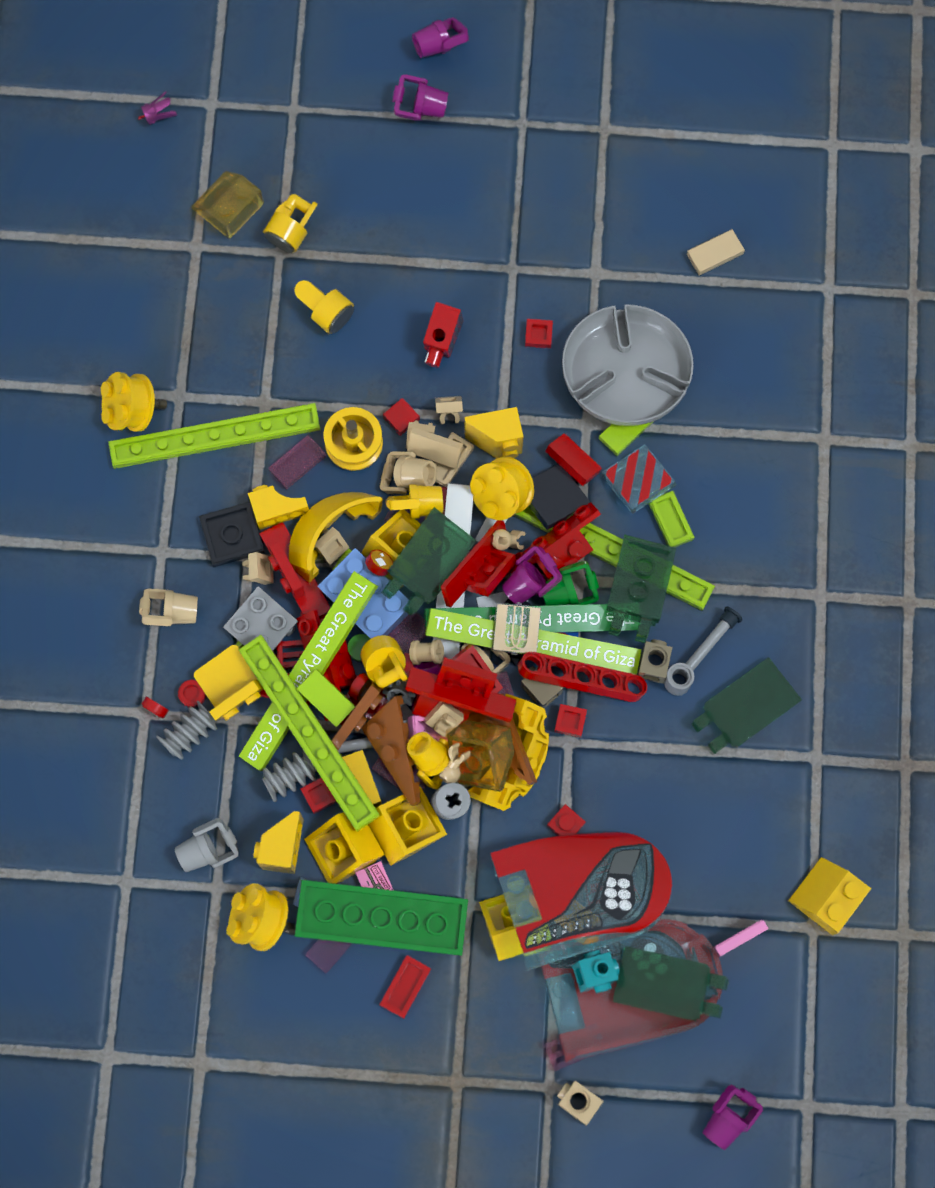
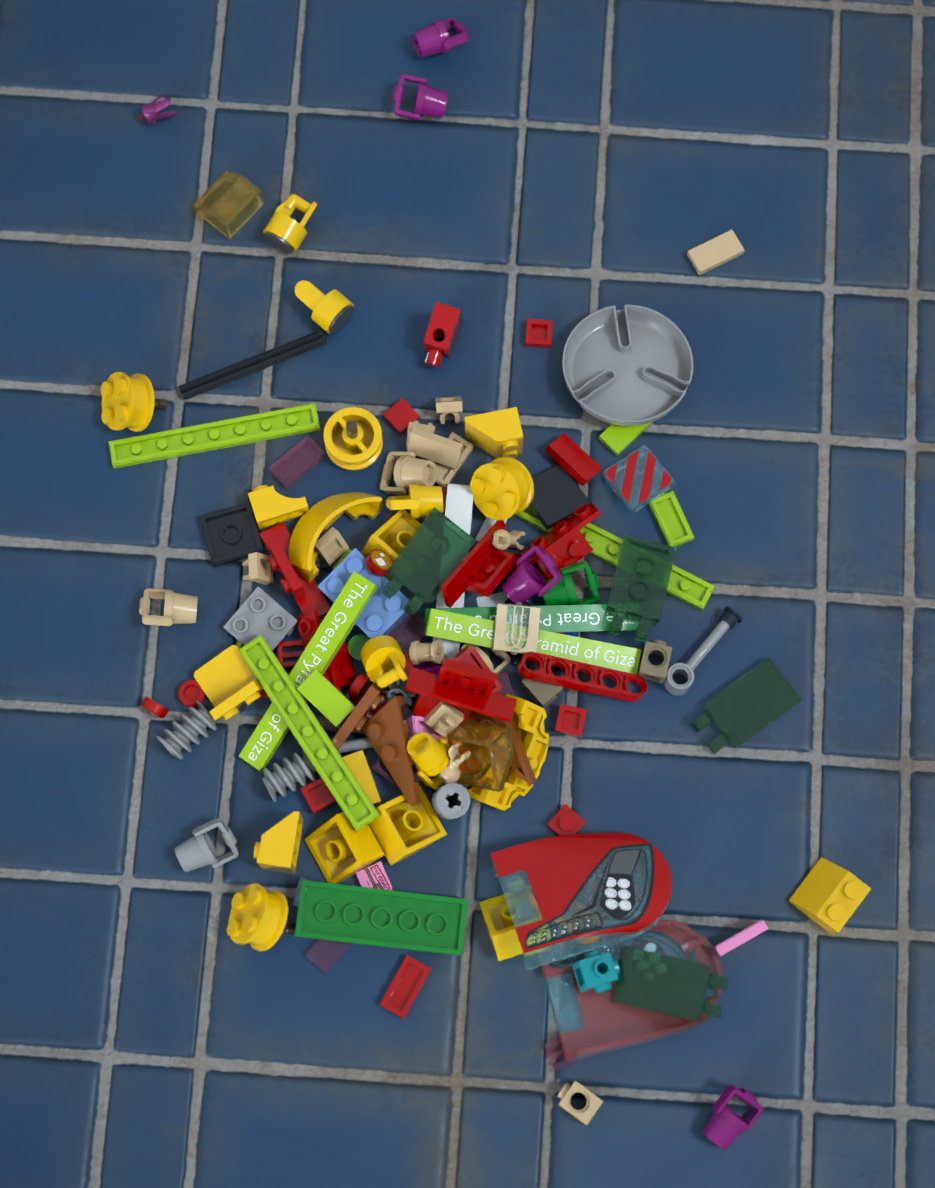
none -> black axle [179,330,327,400]

